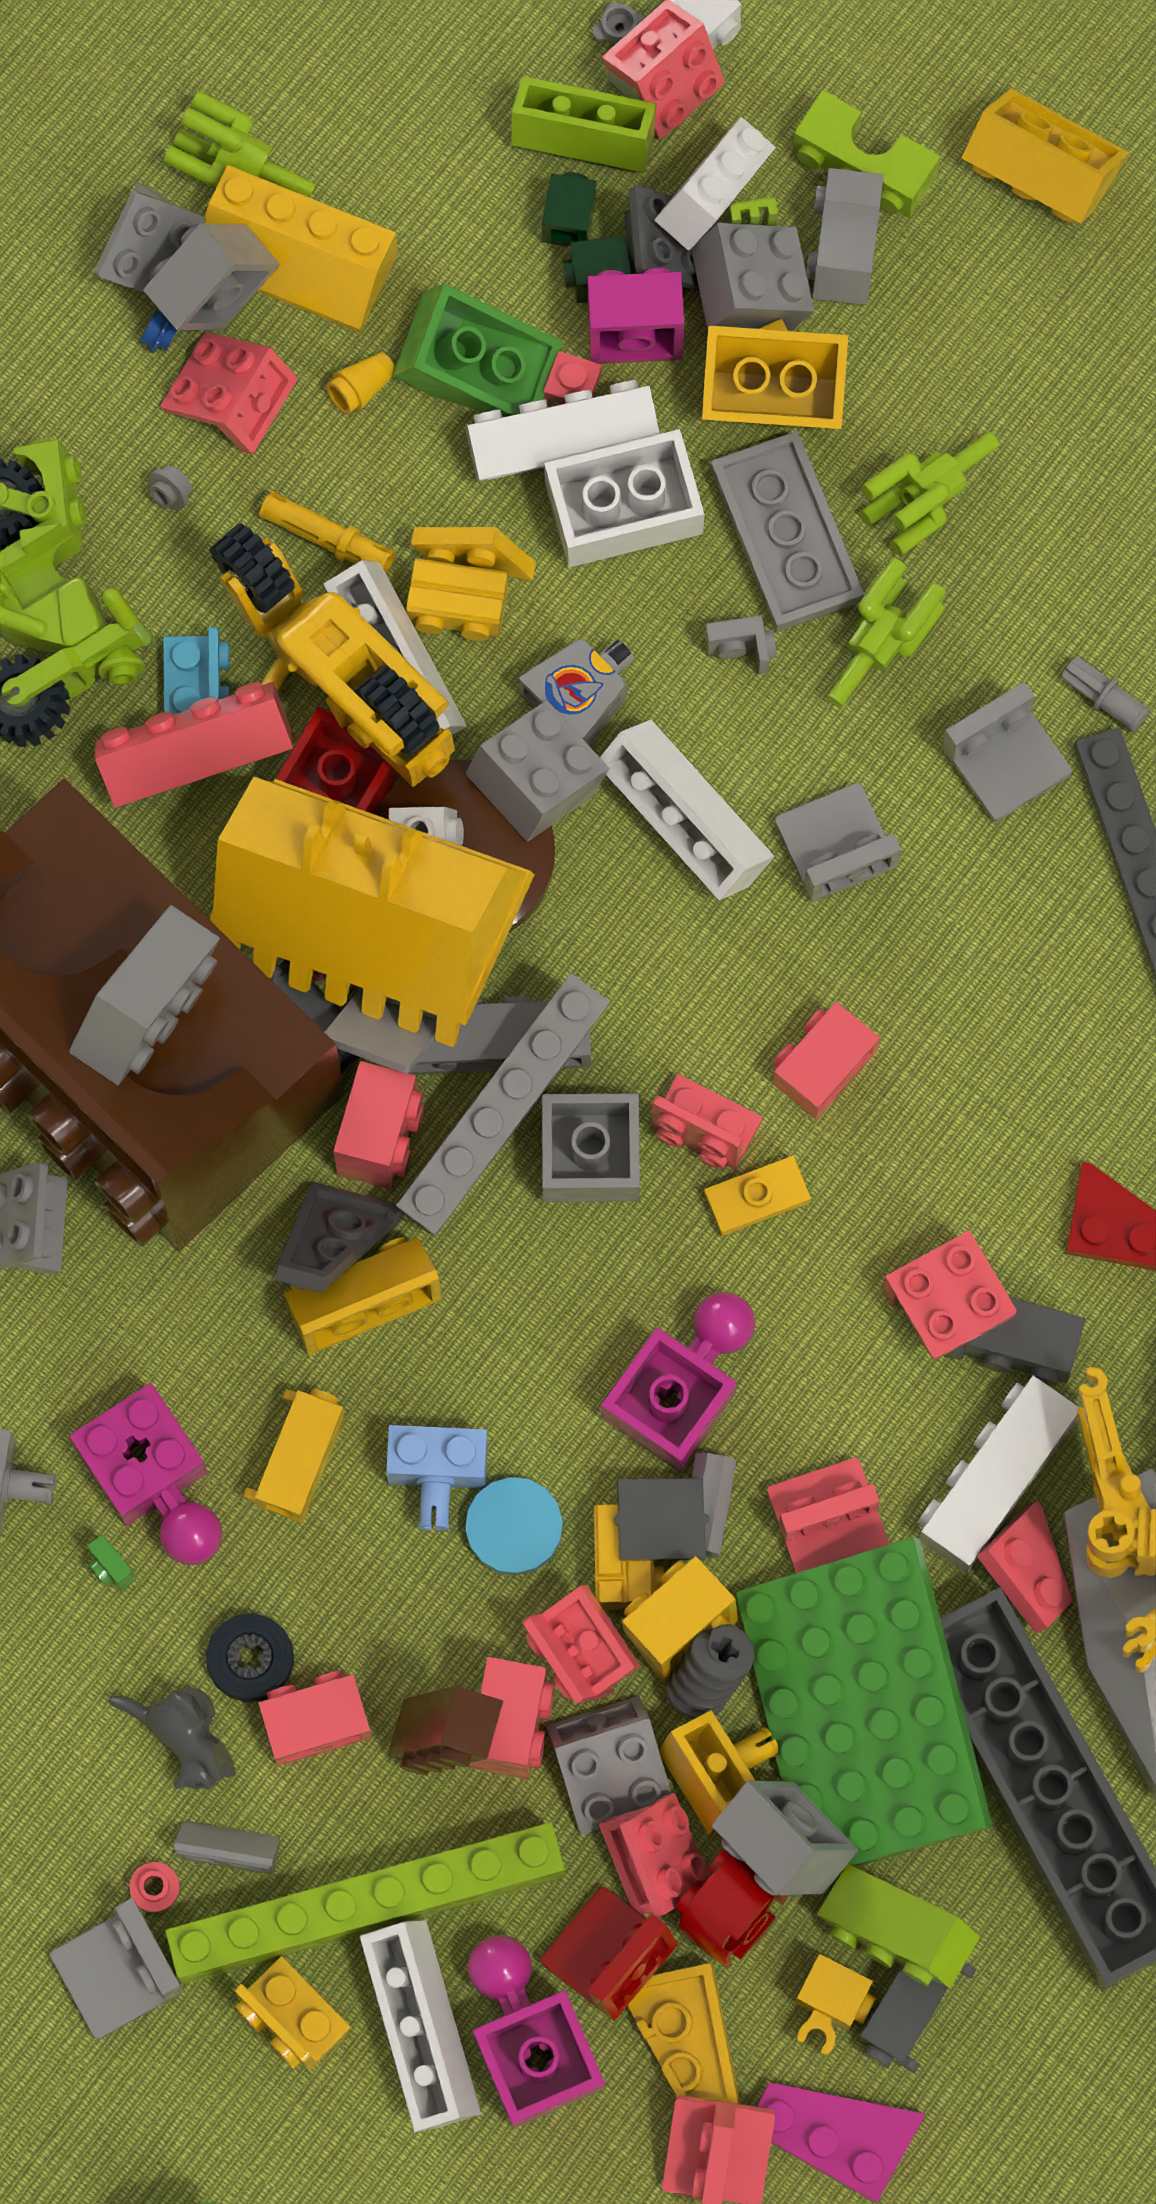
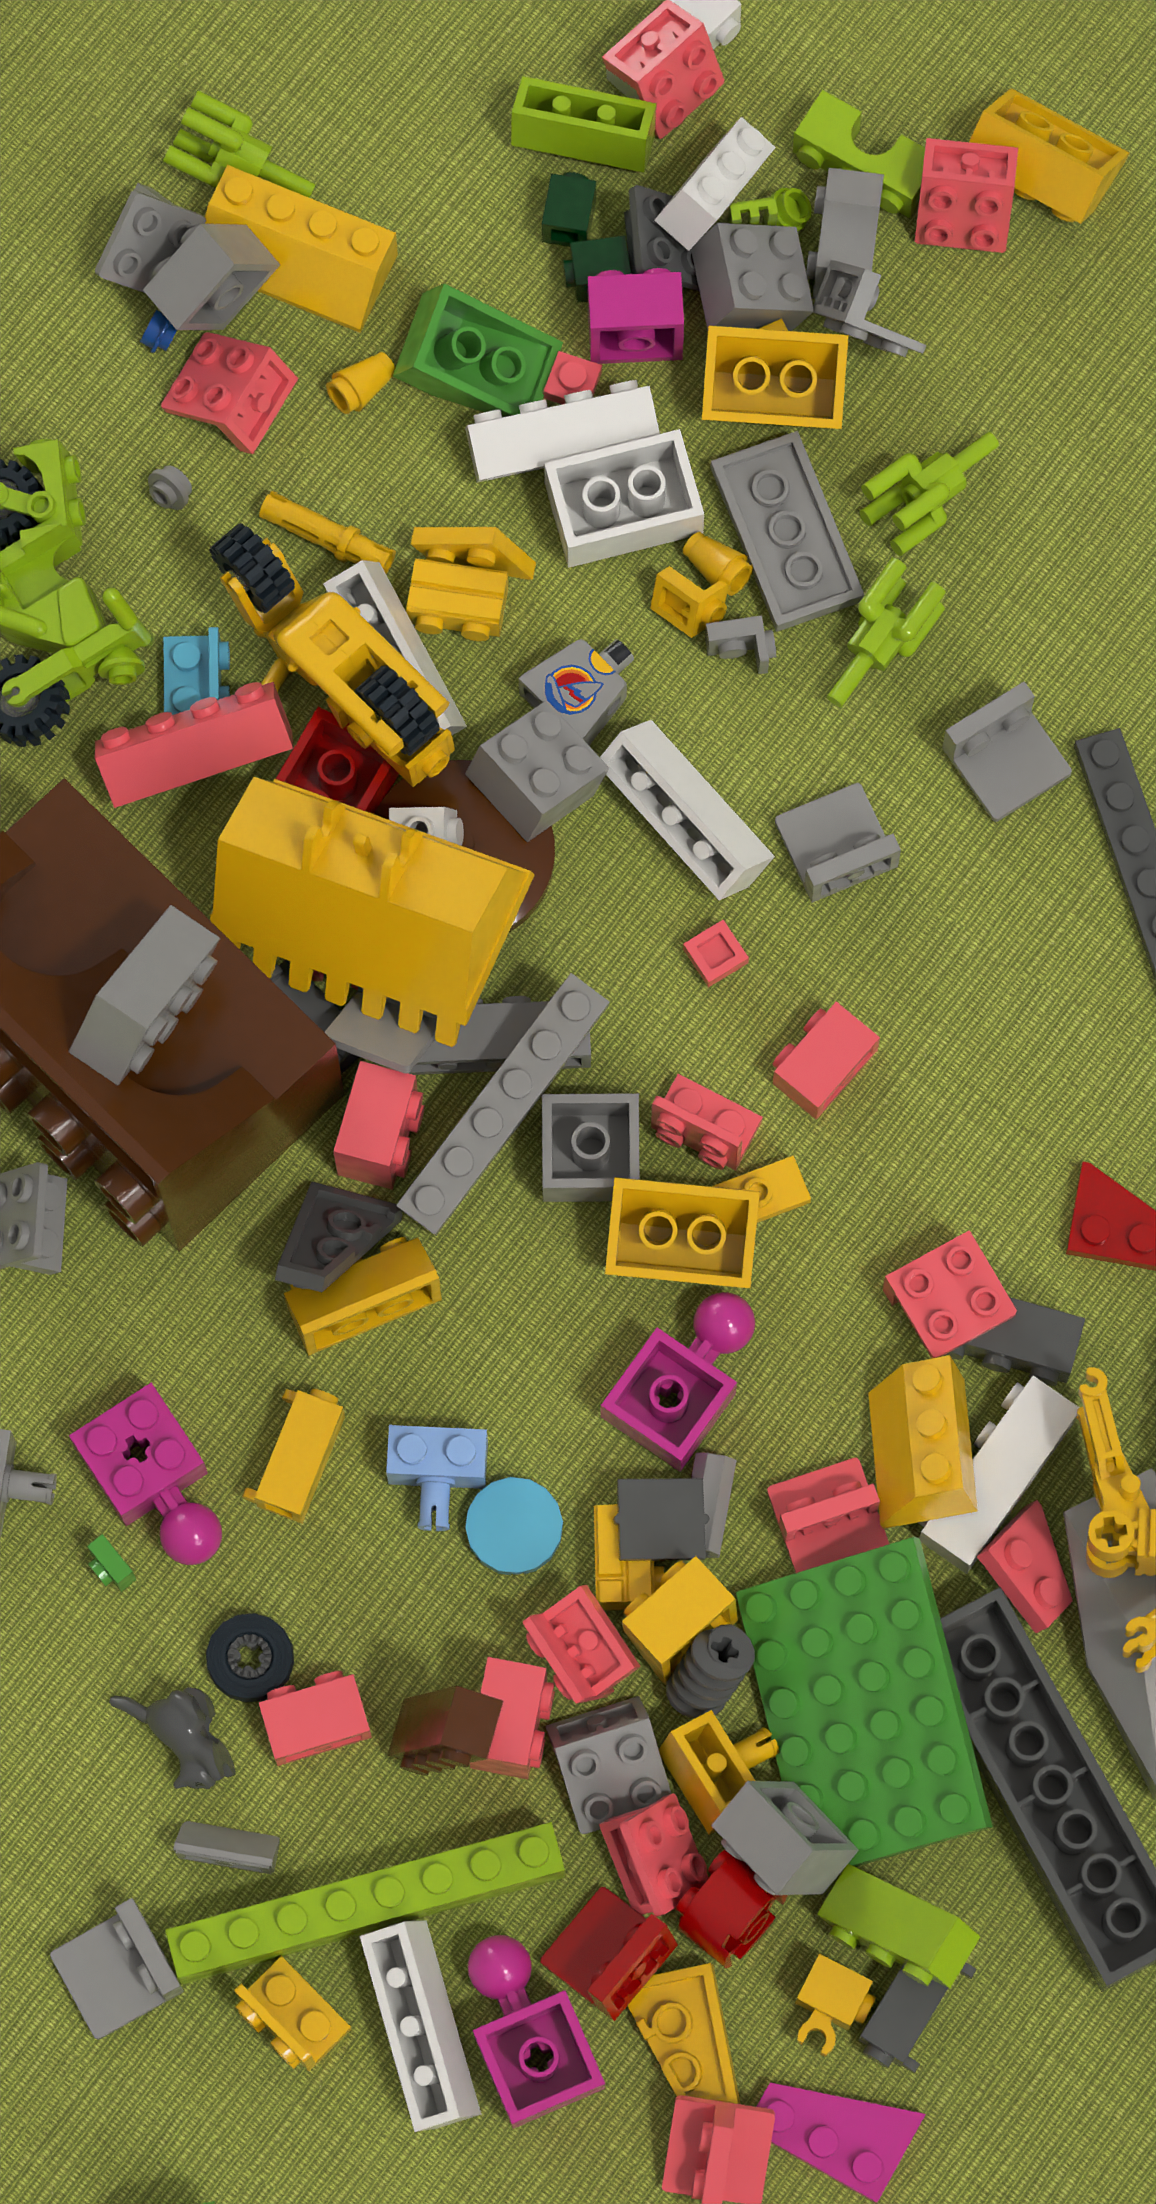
coral plate [130,1862,180,1913] -> none
light grey plate [593,2,645,45] -> none
light grey axle [1061,657,1151,733] -> none
none -> yellow slope [605,1177,760,1288]
none -> yellow bracket [650,566,729,638]
none -> yellow cone [683,532,753,596]
none -> coral plate [683,920,749,988]
none -> lime plate [770,188,812,232]
none -> light grey bracket [813,259,927,358]
none -> yellow slope [868,1355,978,1529]
none -> coral bracket [915,138,1018,253]

